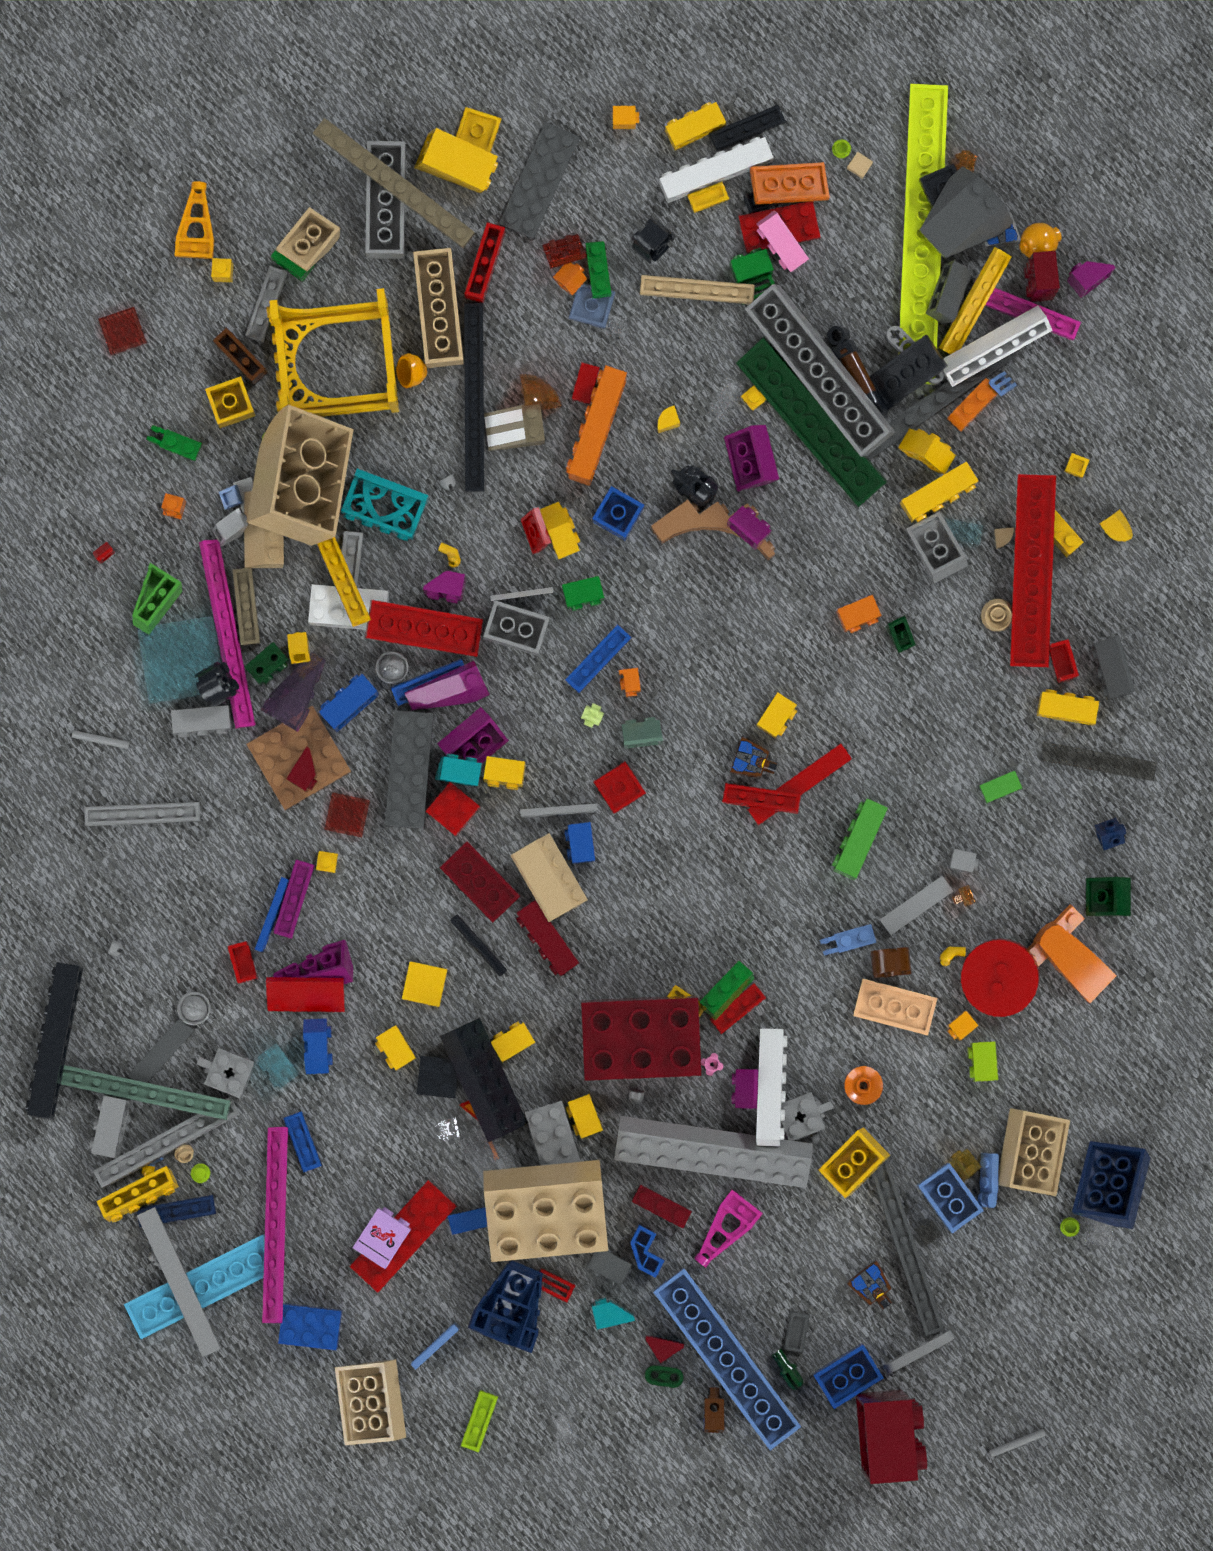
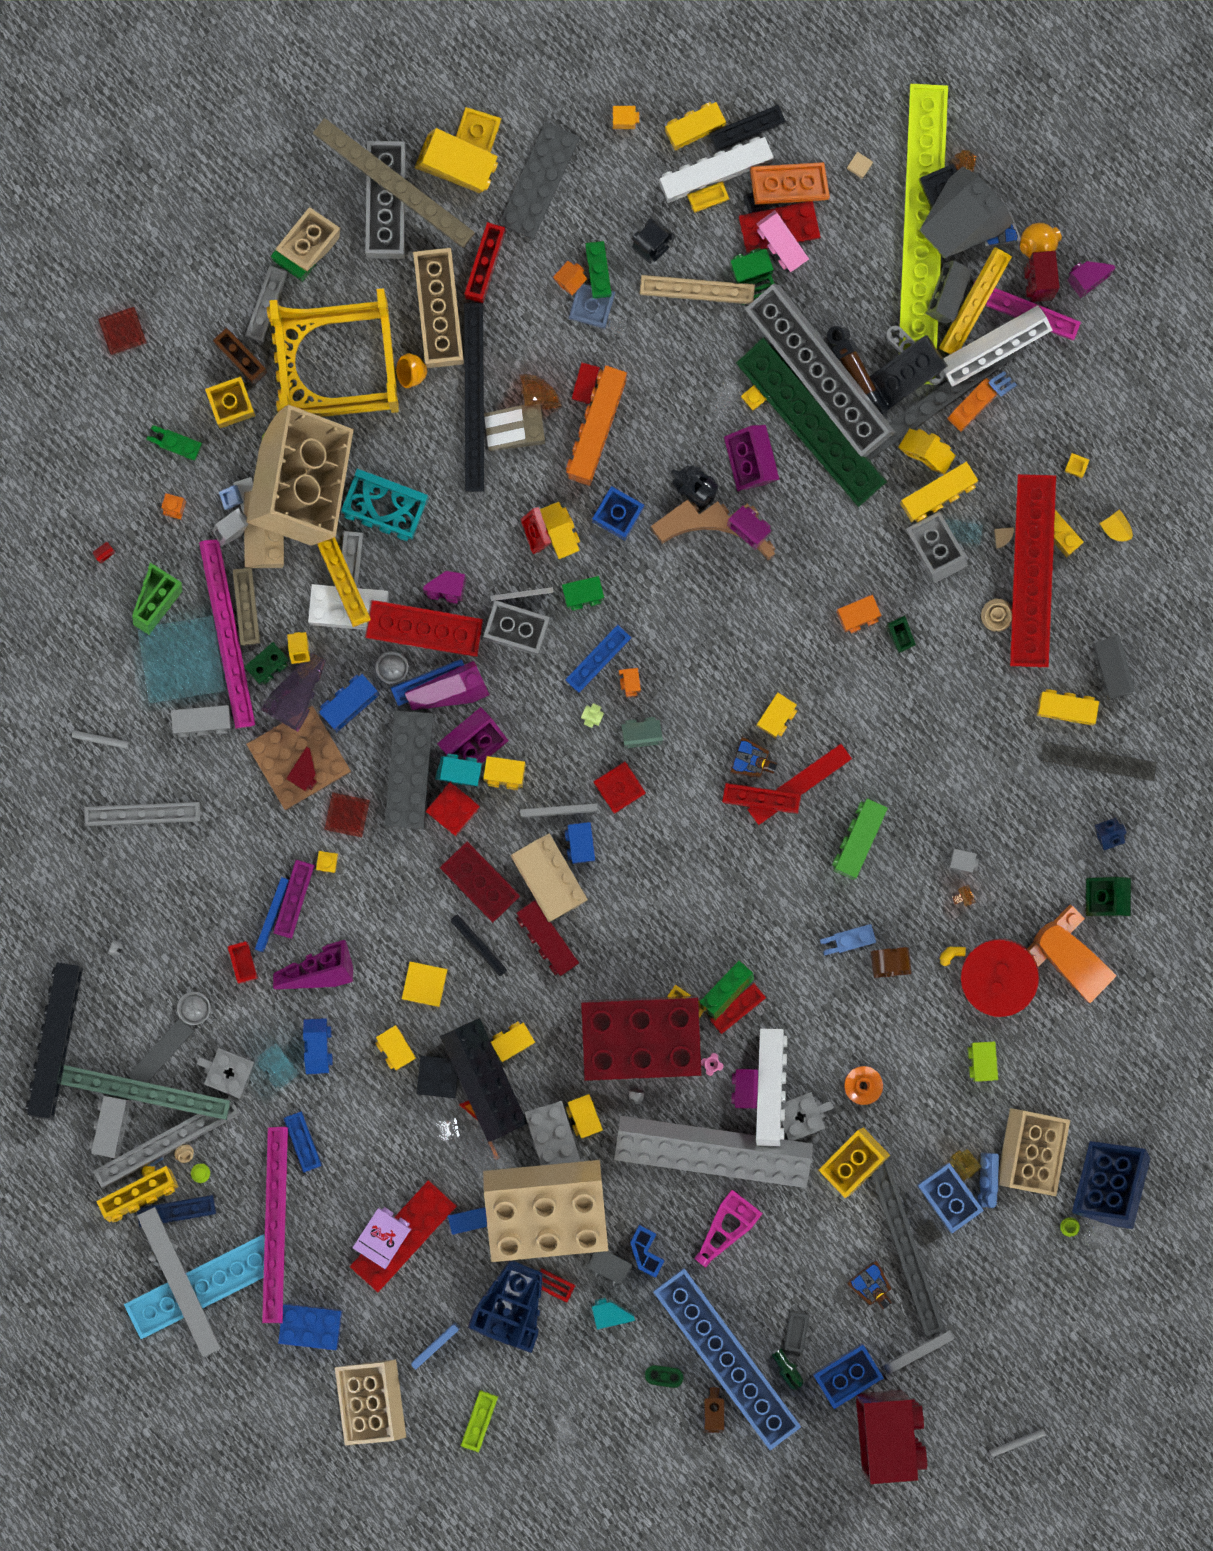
light orange plate [175,181,214,259] -> none
black brick [195,662,239,707] -> none
yellow brick [211,258,233,283] -> none
red tile [266,977,345,1012] -> none
yellow arm [438,542,461,568] -> none
light grey hinge [439,474,456,490] -> none
clear red plate [542,234,587,269] -> none
dark red brick [631,1184,692,1228] -> none
dark red slope [645,1335,684,1363] -> none
yellow brick [657,406,680,433] -> none
lime plate [832,139,851,159] -> none
light nougat plate [853,979,937,1036] -> none
light grey tile [880,876,953,936] -> none
light orange brick [947,1011,979,1041] -> none
bright green tile [979,771,1022,803] -> none
red panel [1049,639,1079,683] -> none

